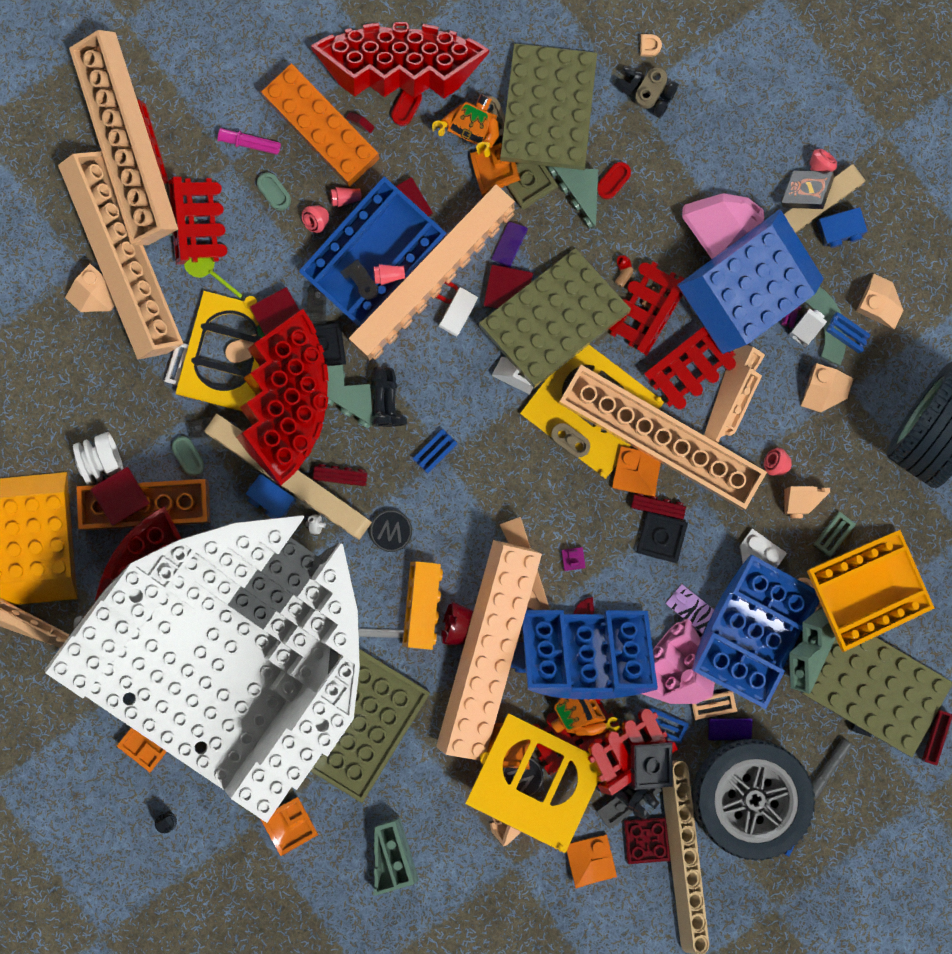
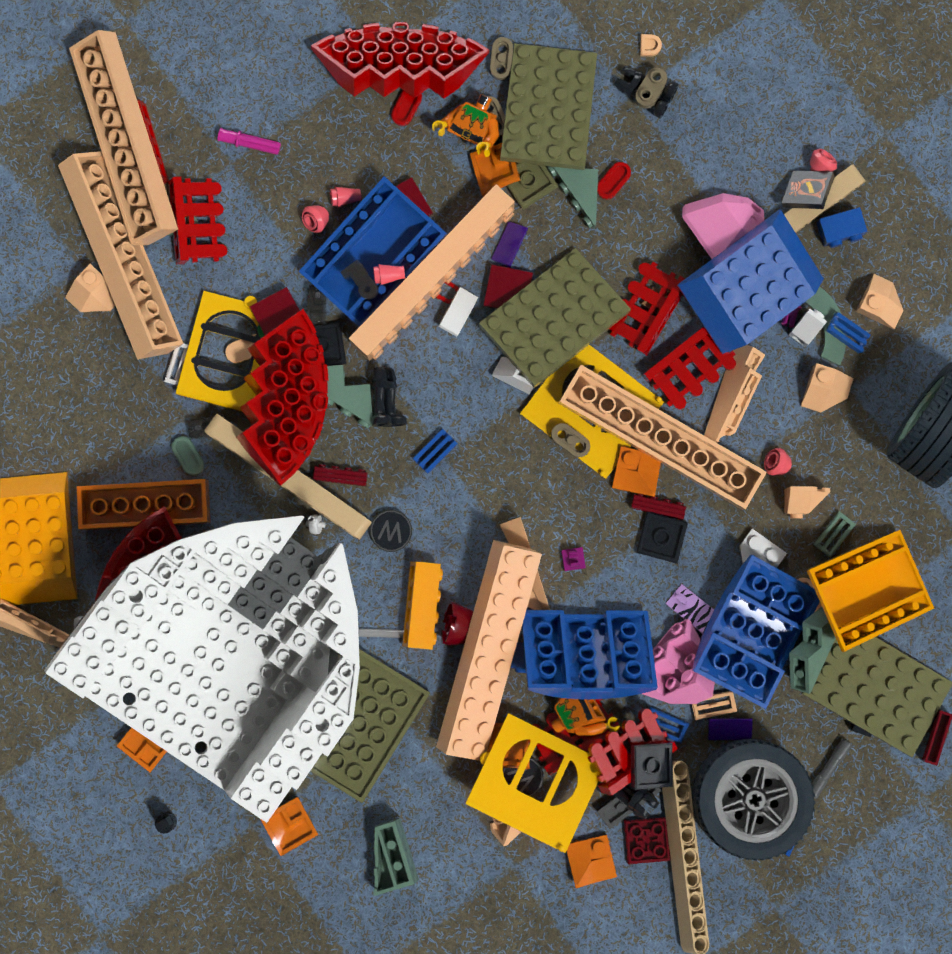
white wheel [73,432,124,486] -> none
dark red tile [91,466,150,526] -> none
lime piece [184,258,242,298] -> none
blue brick [246,473,297,519] -> none
sand green tile [257,173,291,211] -> none
orange brick [261,63,380,187] -> none
dark red tile [346,112,375,133] -> none
dark red tile [573,597,594,614] -> none
arm [615,255,633,288] -> none
none -> dark tan plate [490,37,513,80]

